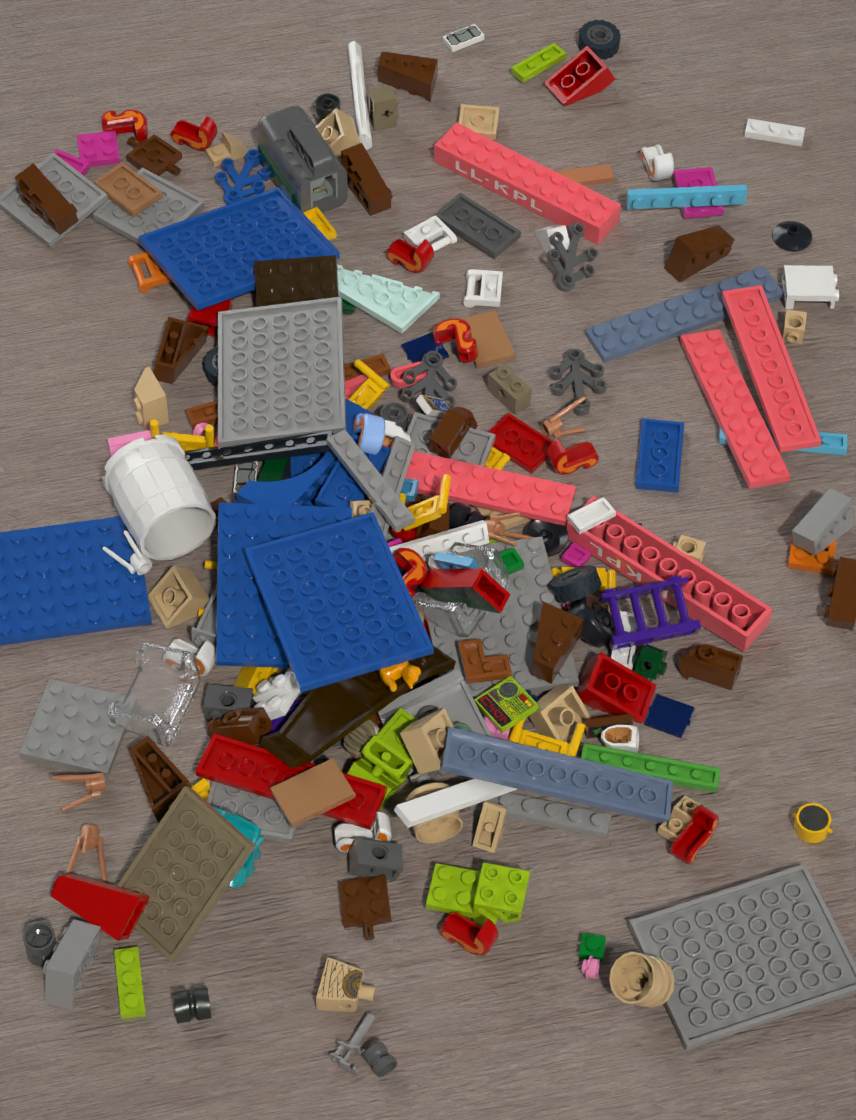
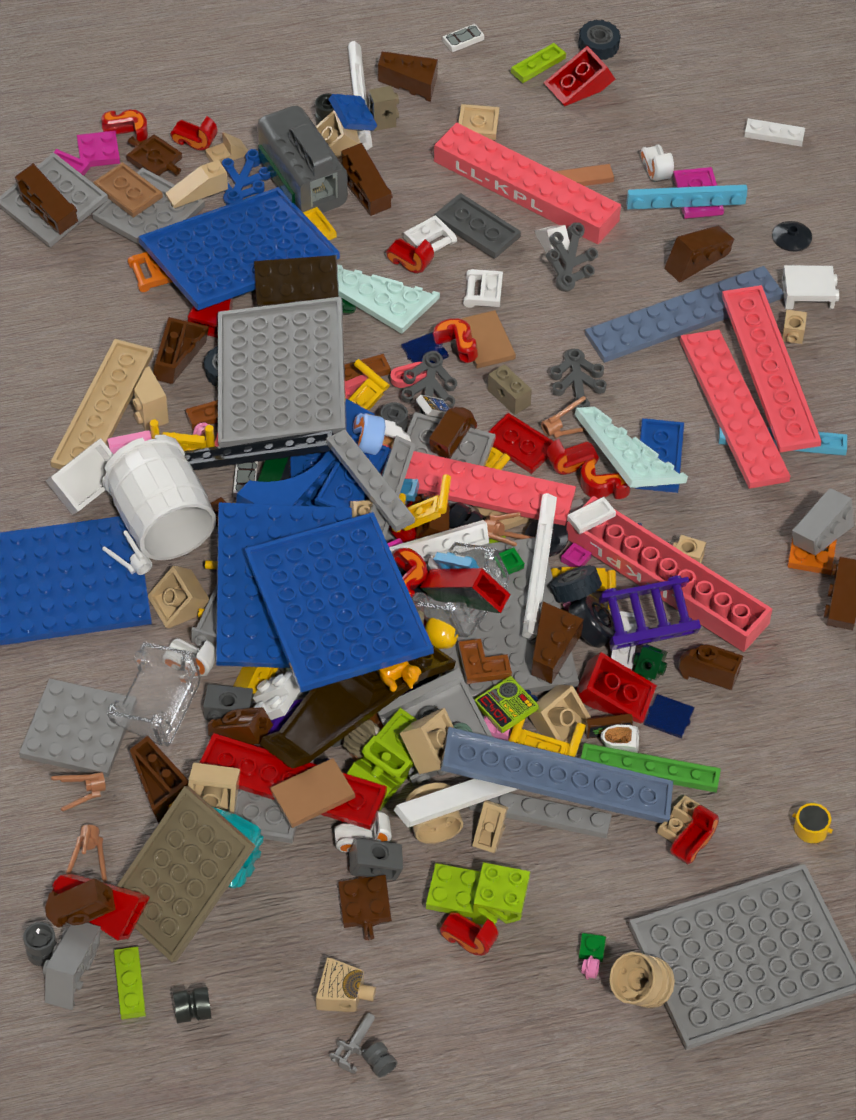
none -> reddish brown piece [45,878,116,928]
none -> white piece [46,438,114,515]
none -> tan plate [51,339,154,469]
none -> tan slope [165,160,228,208]
none -> tan slope [188,763,240,814]
none -> blue plate [329,94,378,131]
none -> yellow hair [425,618,459,649]
none -> white piece [522,493,557,640]
none -> light aqua wing [575,407,688,488]
none -> red animal [580,458,631,499]

